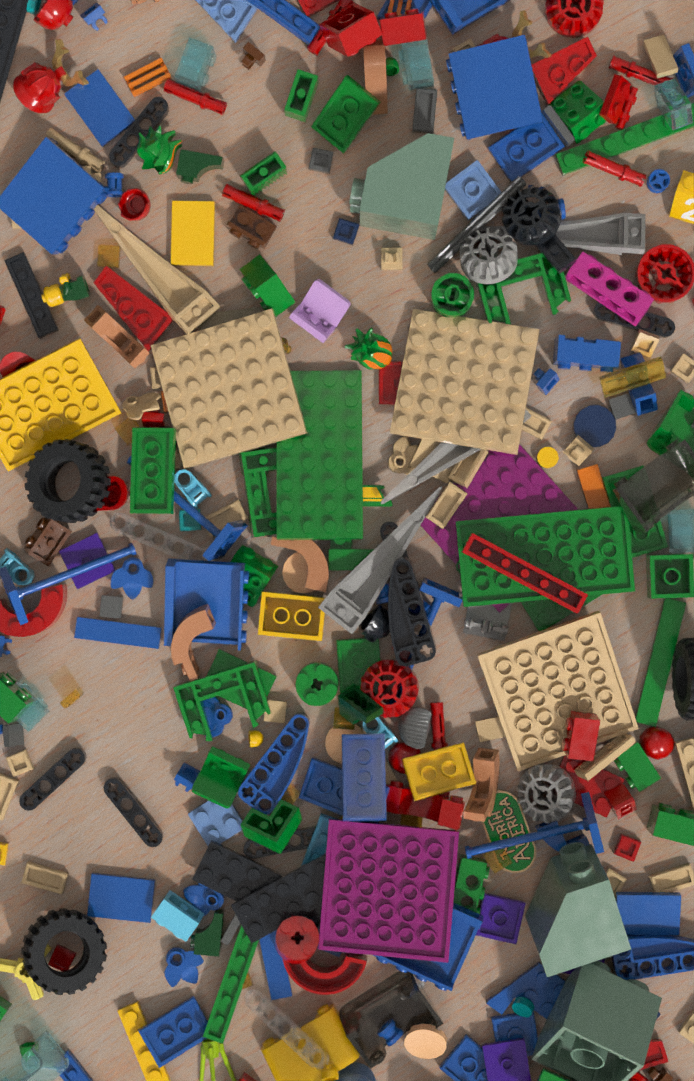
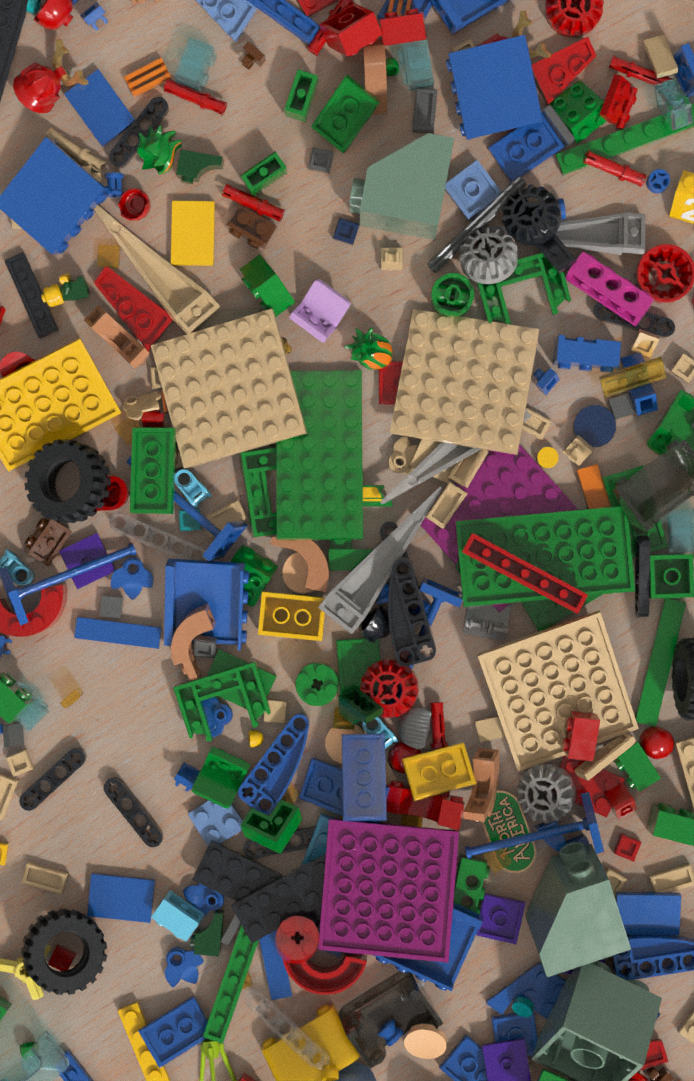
none -> dark grey tile [194,635,217,658]
none -> black beam [635,536,650,617]

